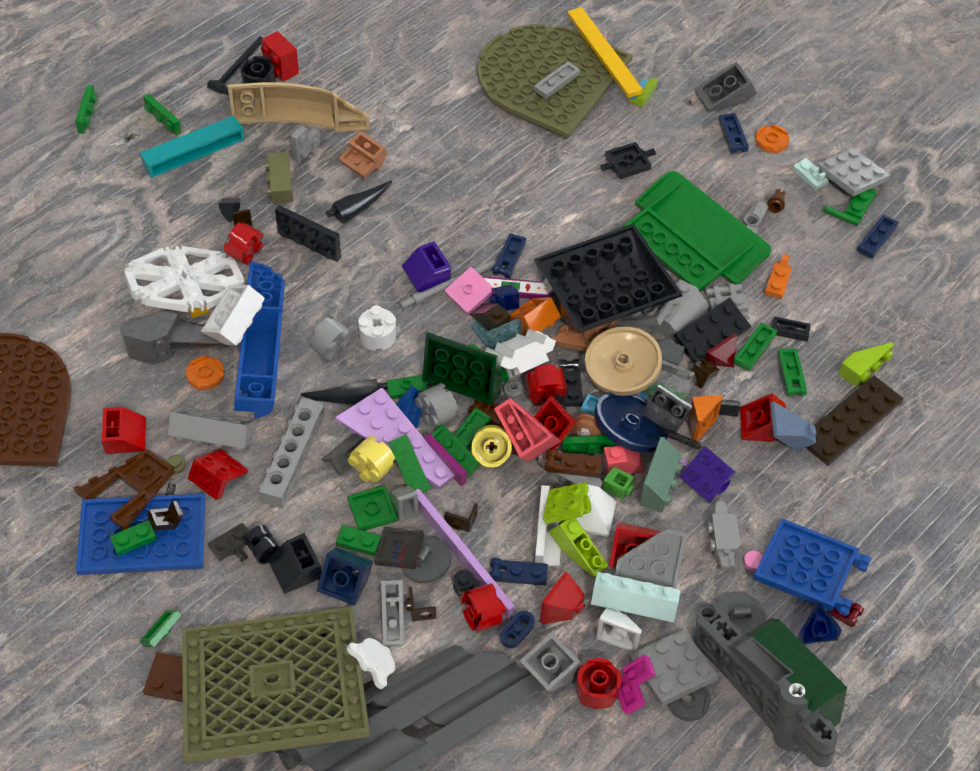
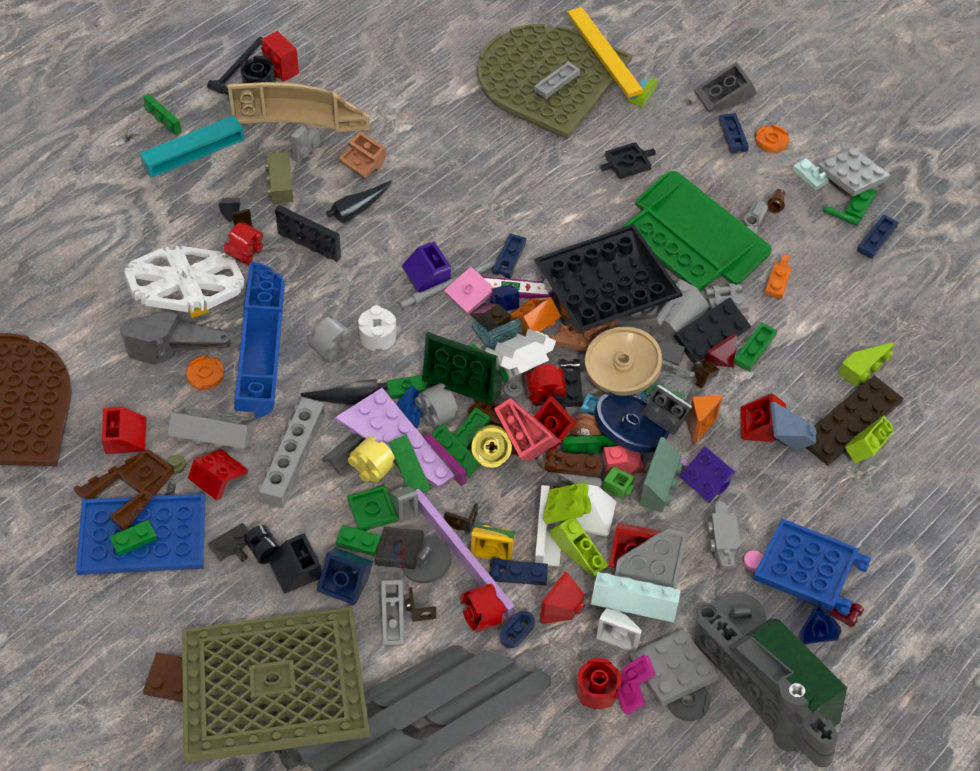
green plate [75,85,98,134] -> none
green plate [140,610,182,648] -> none
dark brown bracket [147,501,183,531] -> none
white slope [201,285,265,346] -> none
white tile [346,638,395,689] -> none
black wheel [453,570,474,596] -> none
light grey slope [520,632,582,692] -> none
black piece [654,426,703,450] -> none
black slope [719,399,741,417] -> none
black tile [772,316,811,342] -> none
green plate [777,348,807,396] -> none
none -> yellow slope [471,525,516,561]
none -> lime slope [845,415,894,464]

